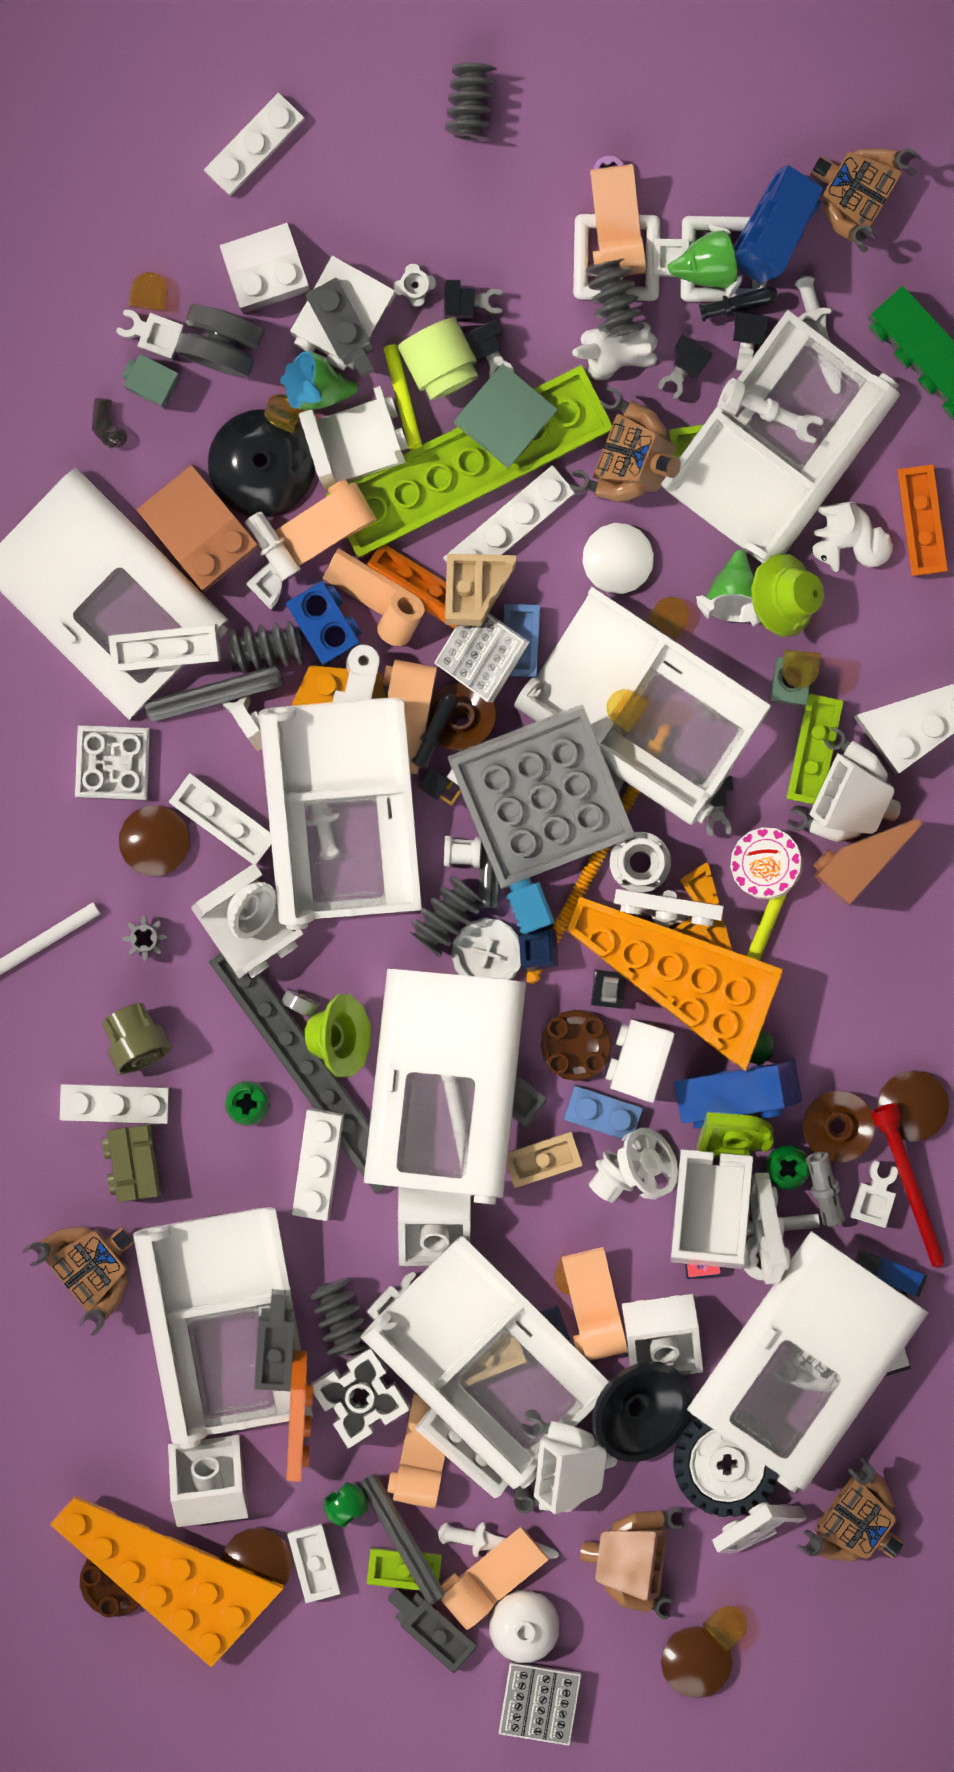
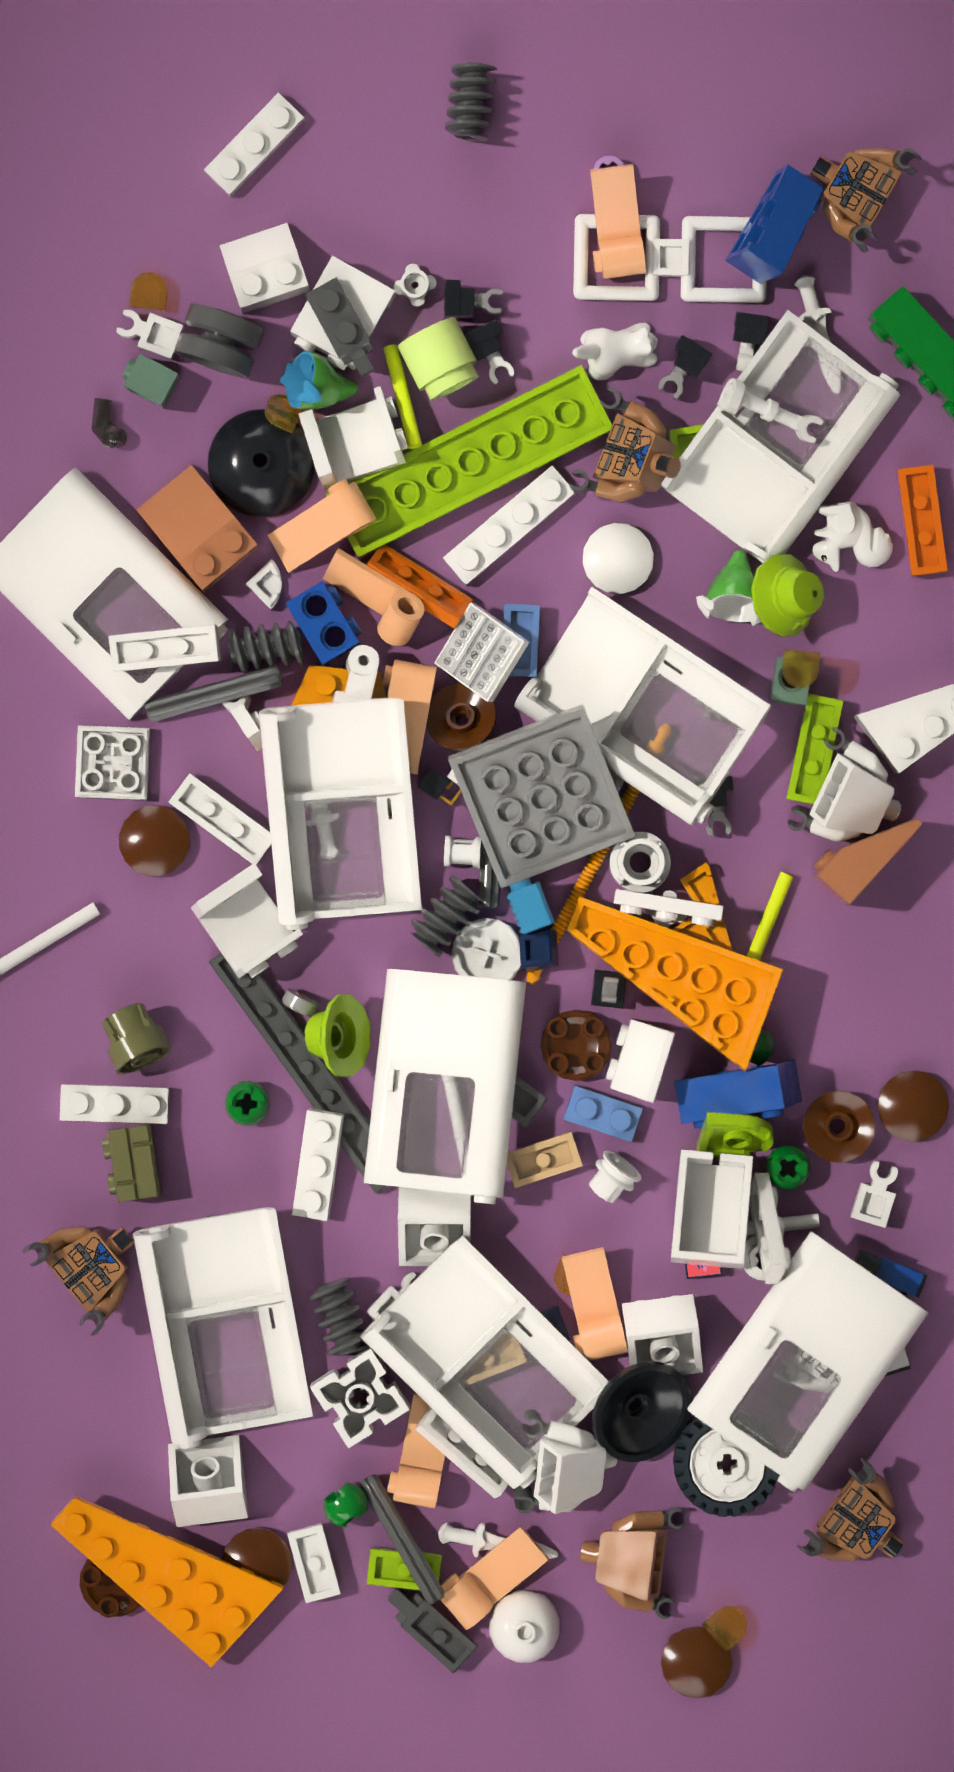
light grey gear [122,916,168,960] -> none
white hat [227,882,277,939] -> none
white axle [245,512,301,581] -> none
dark grey hinge [254,1289,295,1392] -> none
orange wing [286,1350,313,1482] -> none
black piece [411,693,457,769] -> none
tan wing [445,554,516,626] -> none
sand green slope [453,364,558,469] -> none
light grey tile [499,1661,581,1746] -> none
dark grey piece [585,259,645,339] -> none
clear yellow tile [606,689,651,733] -> none
white piece [617,1128,678,1200] -> none
clear yellow tile [646,597,689,640] -> none
bright green hat [668,223,742,298] -> none
black piece [698,286,778,322] -> none
white wing [712,1502,807,1553] -> none
white tile [730,827,803,900] -> none
light grey pin [806,1152,845,1226] -> none
red piece [870,1103,945,1268] -> none

